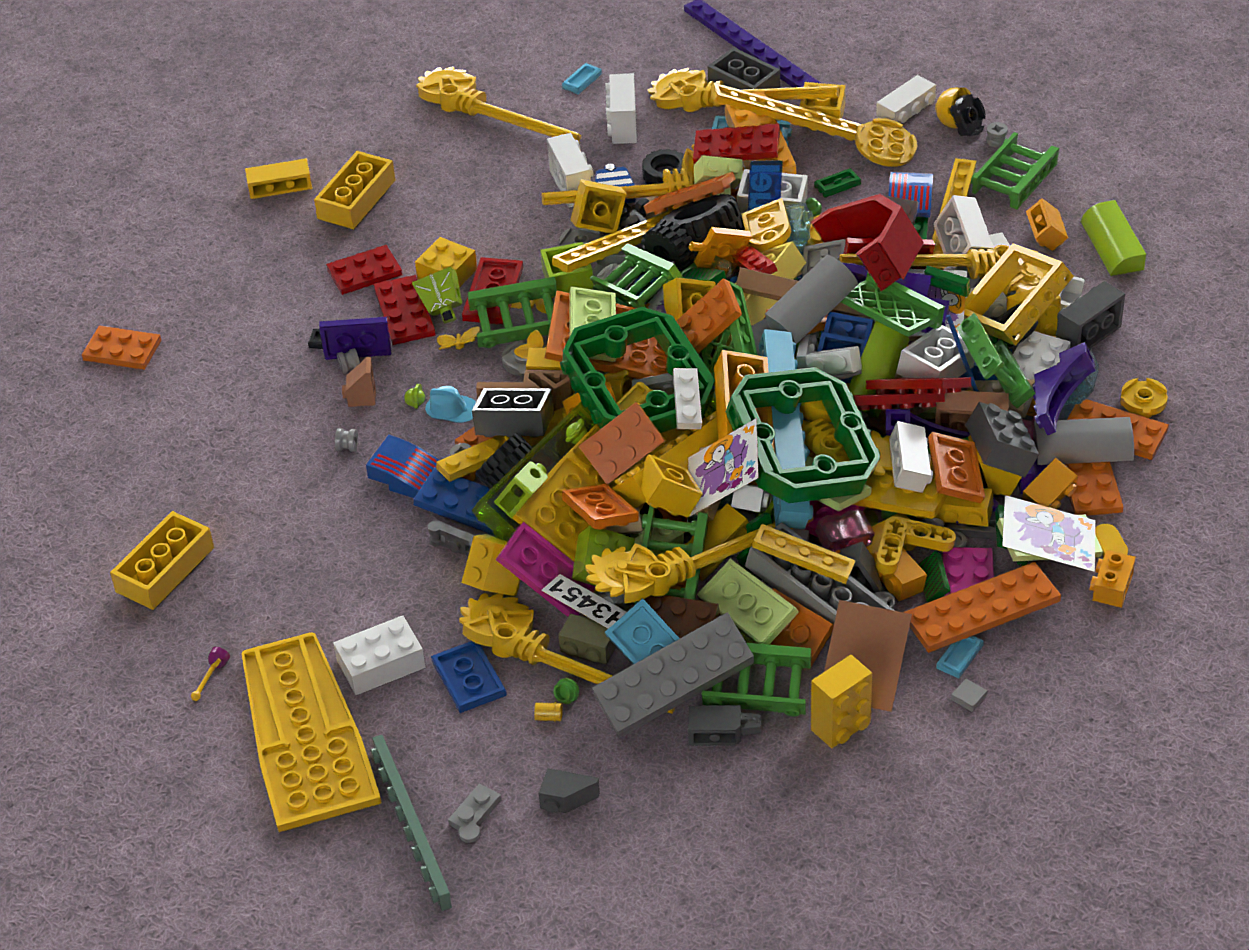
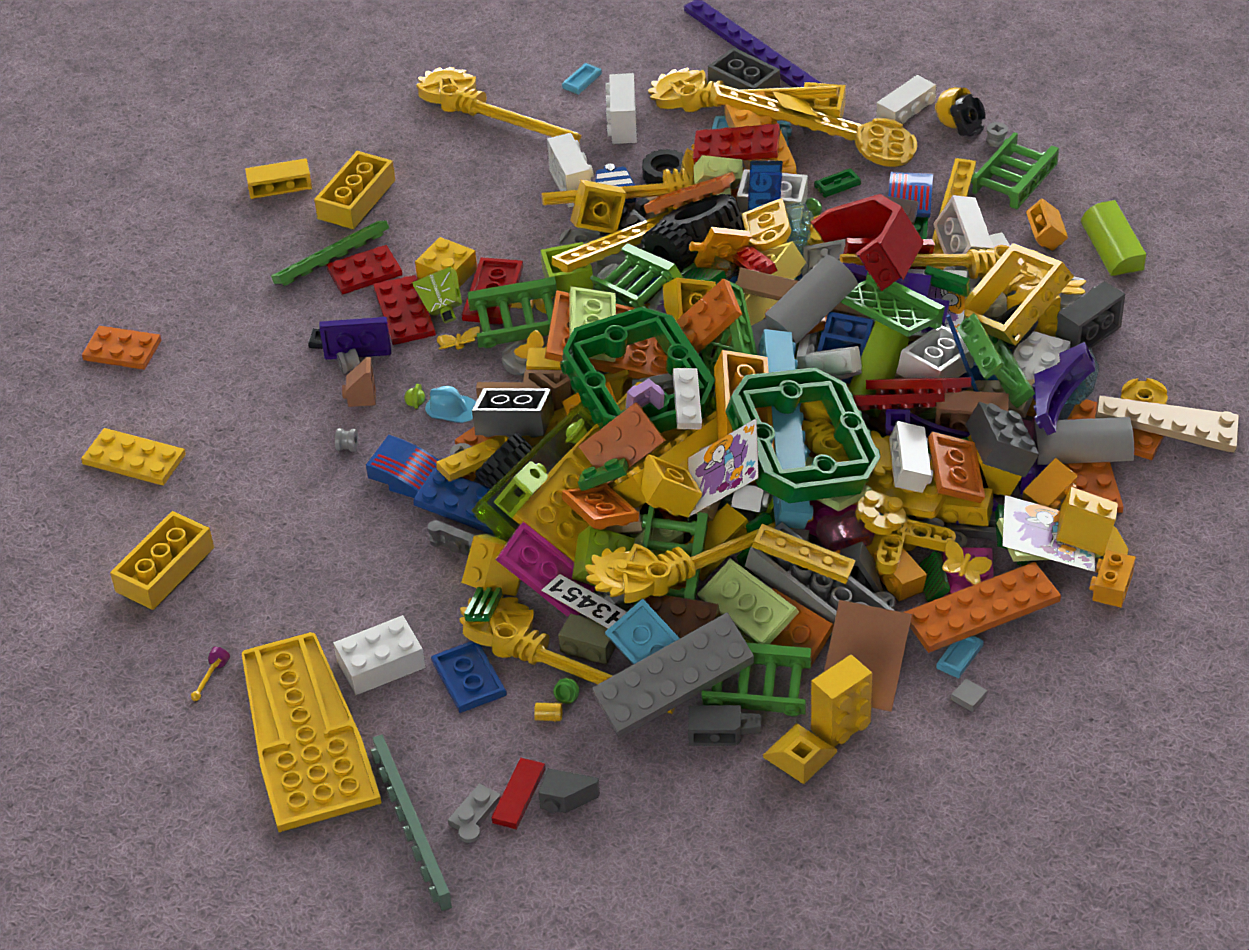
none -> yellow plate [81,428,186,486]
none -> bright green plate [271,220,389,286]
none -> green tile [464,587,503,622]
none -> red tile [491,757,546,830]
none -> green plate [578,458,629,491]
none -> lavender bracket [626,378,665,410]
none -> yellow slope [763,723,837,784]
none -> yellow sticker [772,91,818,117]
none -> yellow plate [855,490,906,535]
none -> yellow piece [942,540,992,585]
none -> yellow slope [1056,487,1118,556]
none -> yellow piece [1061,278,1086,295]
none -> tan wing [1095,396,1239,453]

